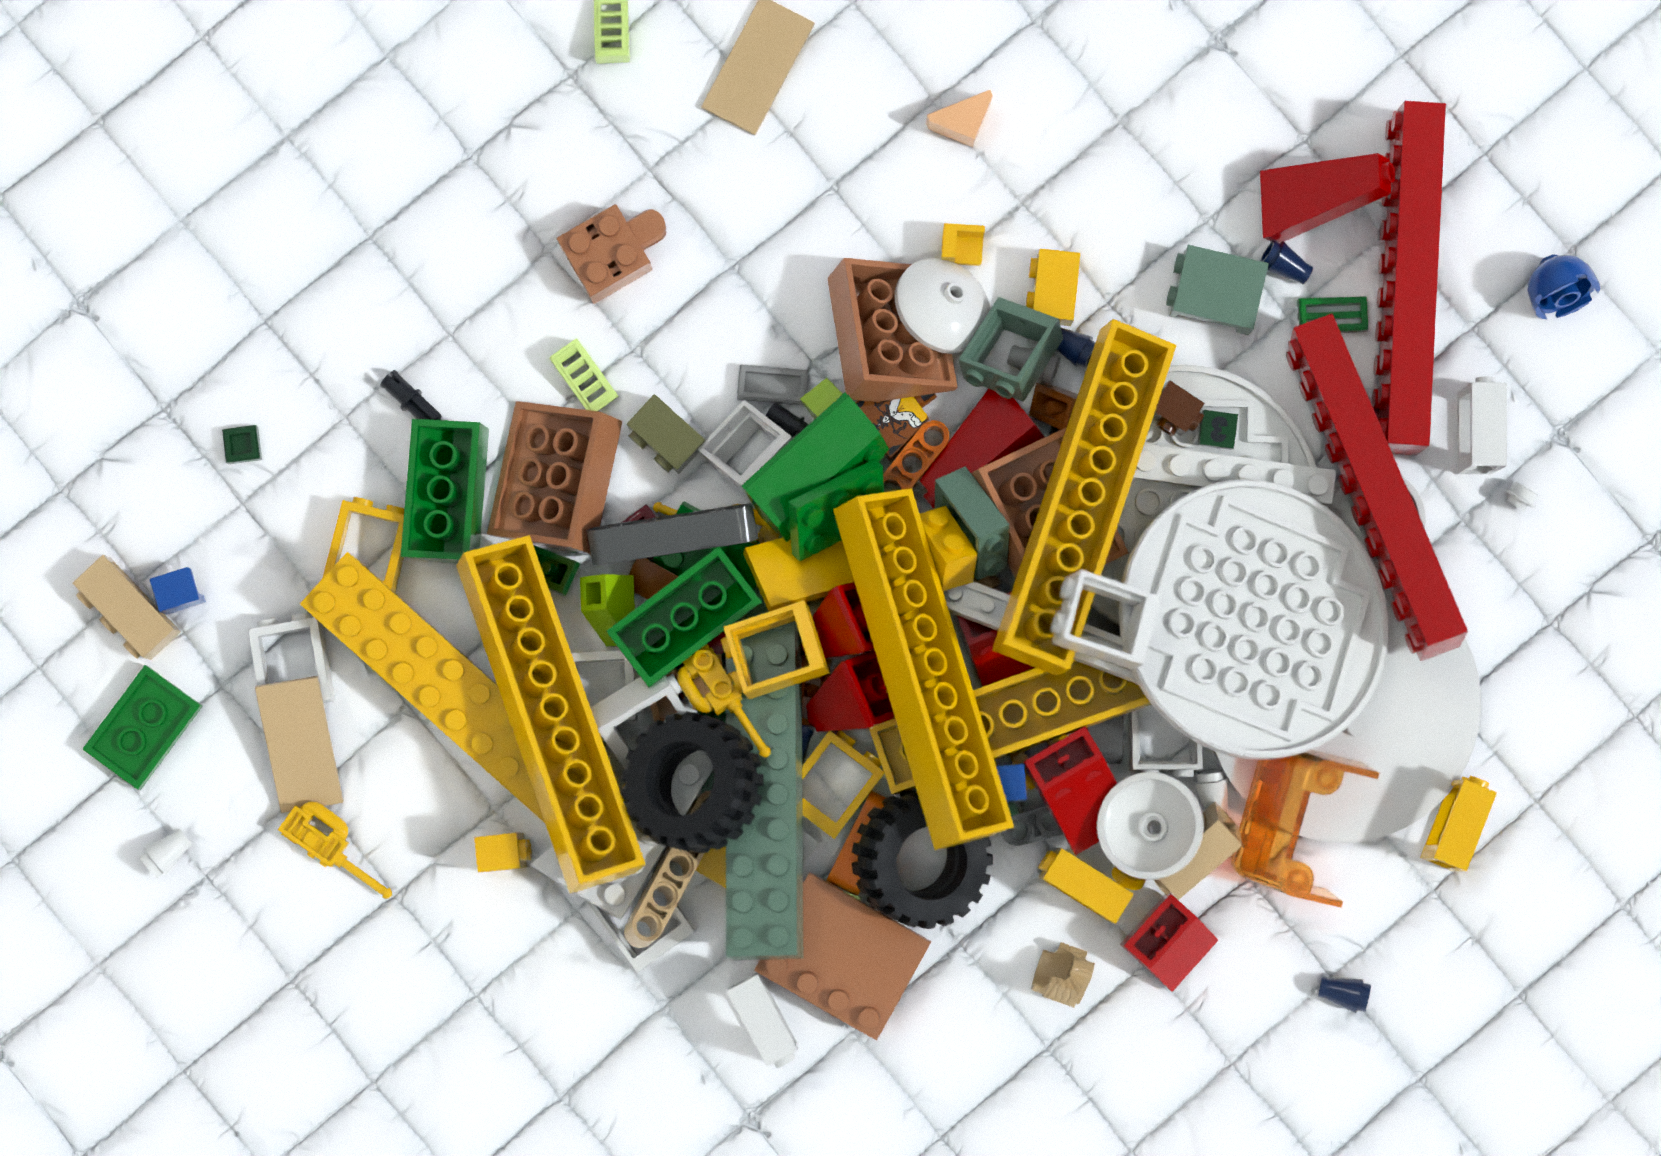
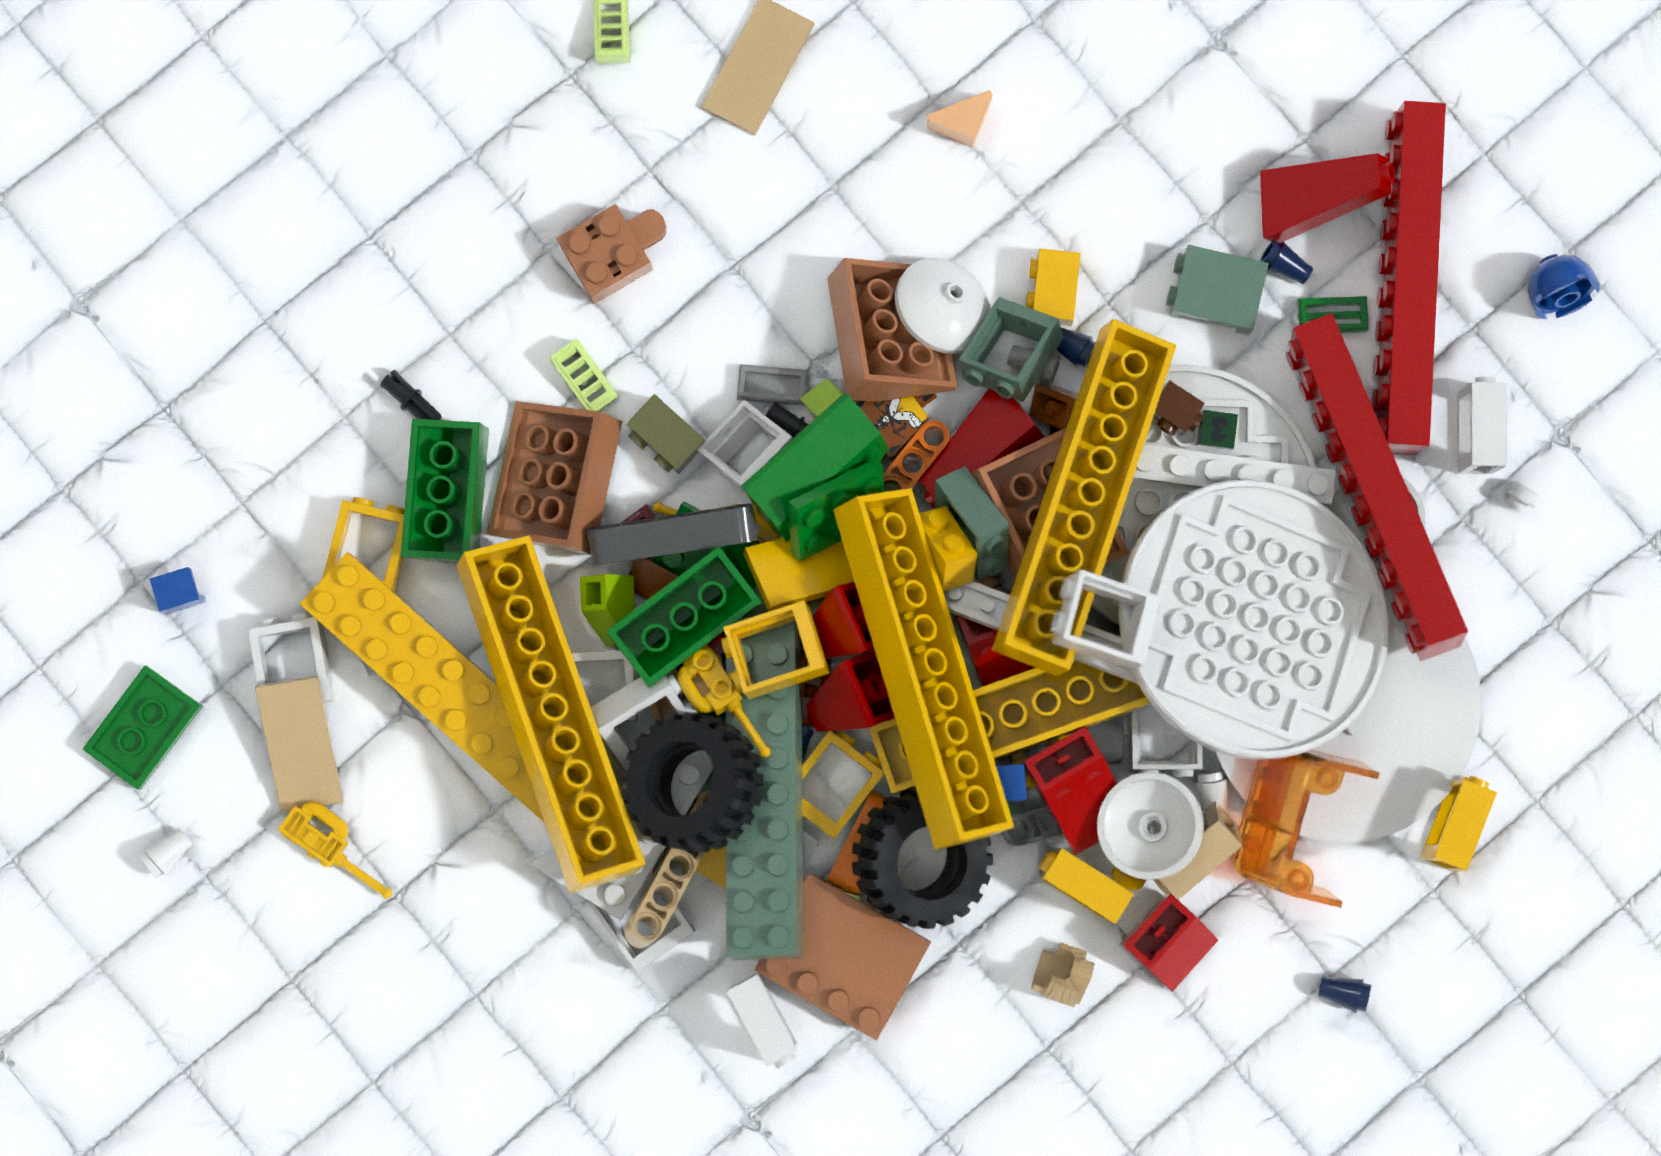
tan brick [72,555,181,660] -> none
dark green tile [222,425,262,465] -> none
yellow brick [474,832,532,873] -> none
dark green slope [533,545,581,597] -> none
yellow panel [941,223,985,266] -> none

